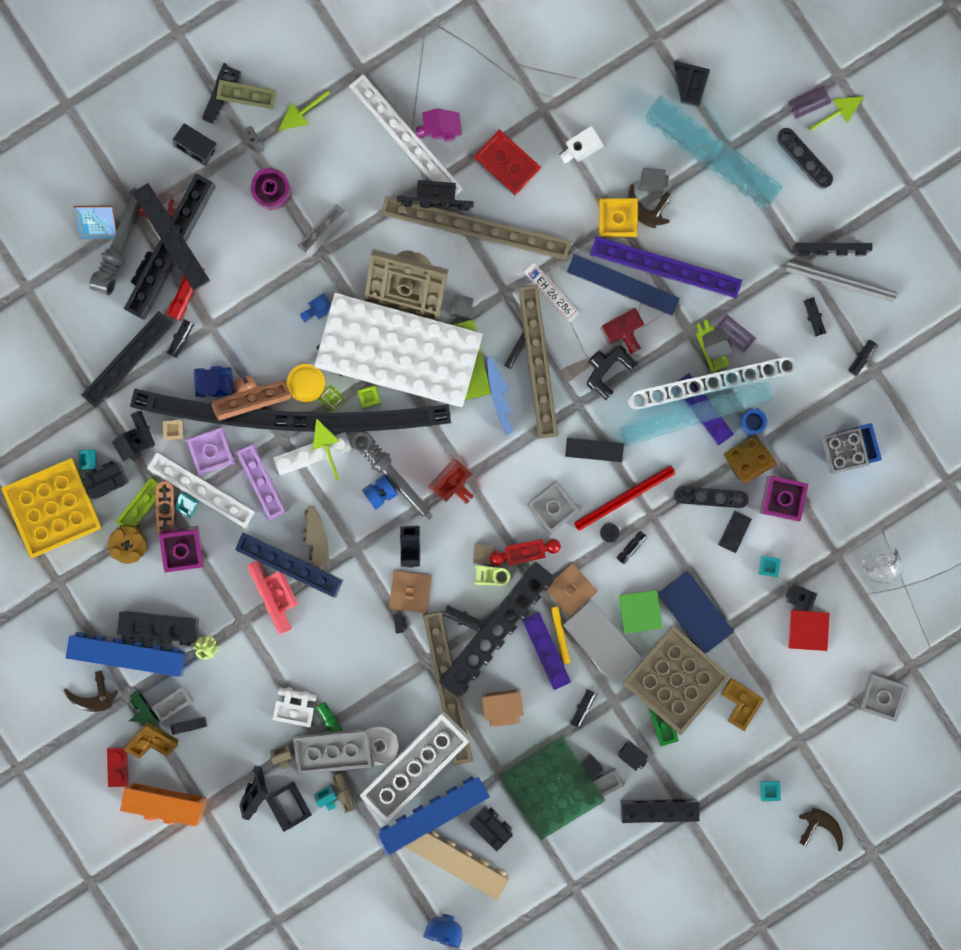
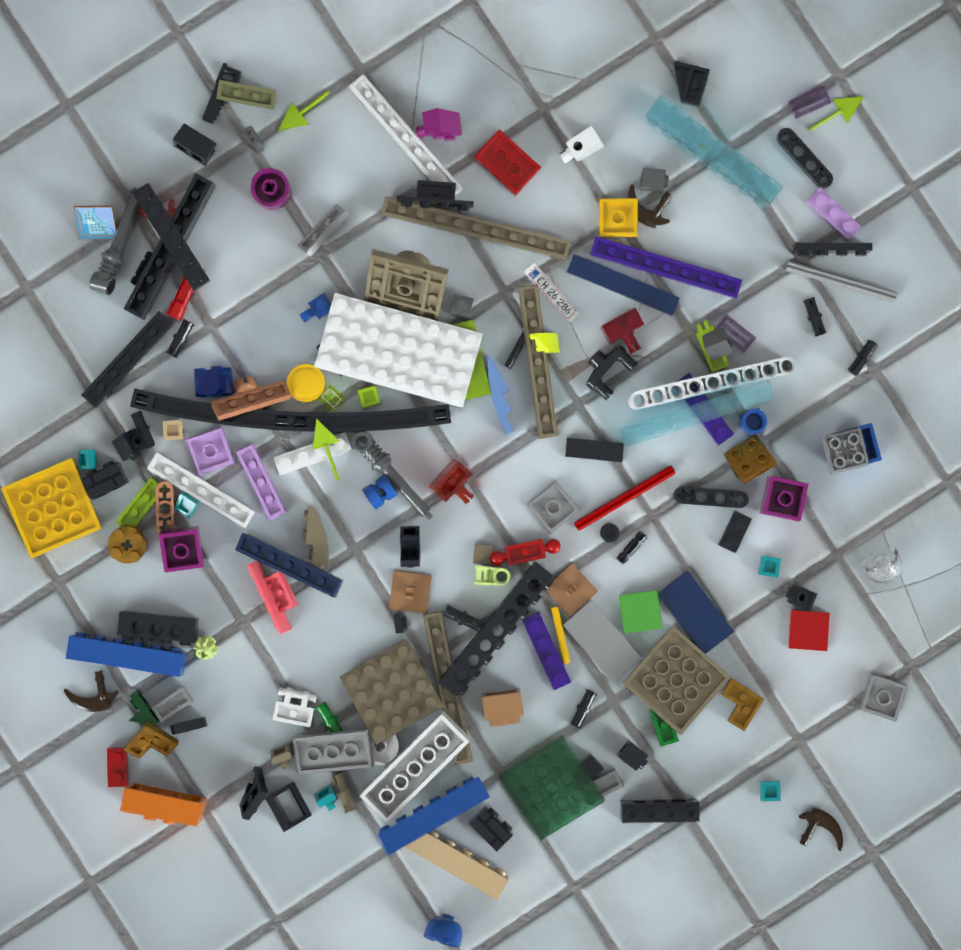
none -> dark tan plate [339,639,444,745]
none -> neon yellow slope [529,333,560,353]
none -> lavender plate [806,187,861,241]

